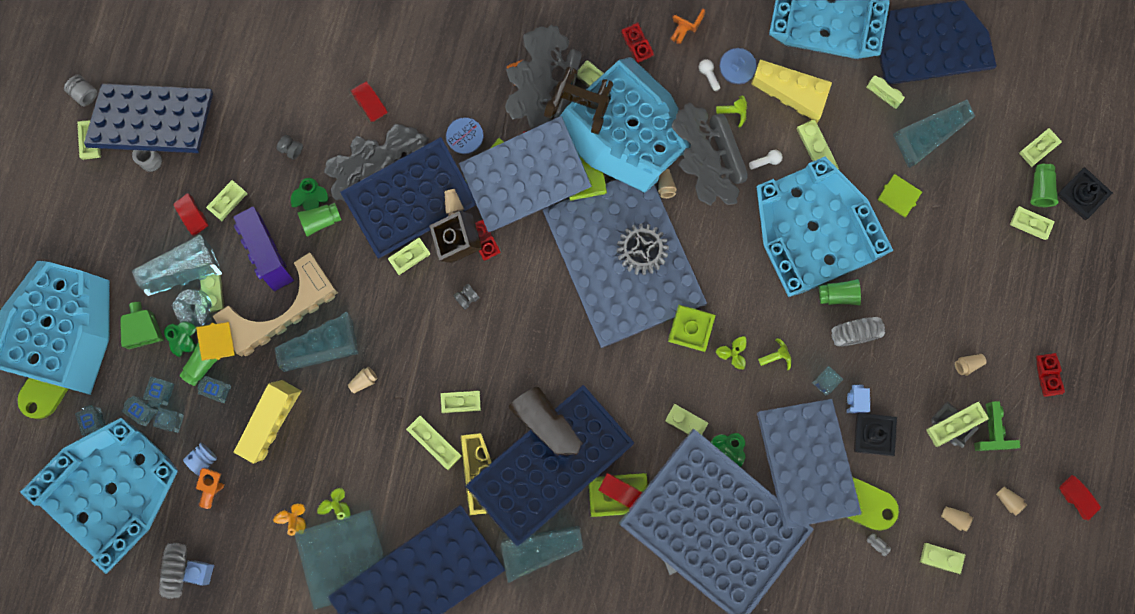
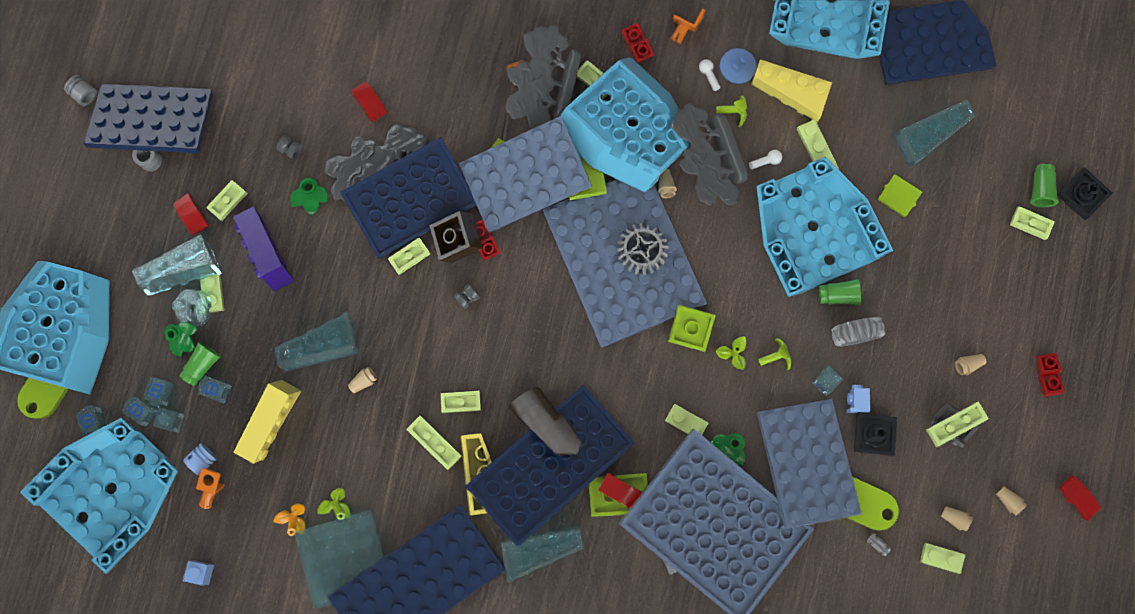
yellowish green plate [78,120,101,160] -> none
bright green torso [121,302,164,349] -> none
light grey gear [160,543,187,598] -> none
yellow piece [196,322,235,361] -> none
tan arch [213,252,338,357] -> none
bright green plant [297,203,341,237] -> none
tan cone [444,189,464,216] -> none
medium blue piece [446,118,483,154] -> none
dark brown connector [544,67,614,135] -> none
yellowish green plate [867,76,905,109] -> none
bright green bracket [974,401,1020,451] -> none
yellowish green plate [1019,128,1062,167] -> none

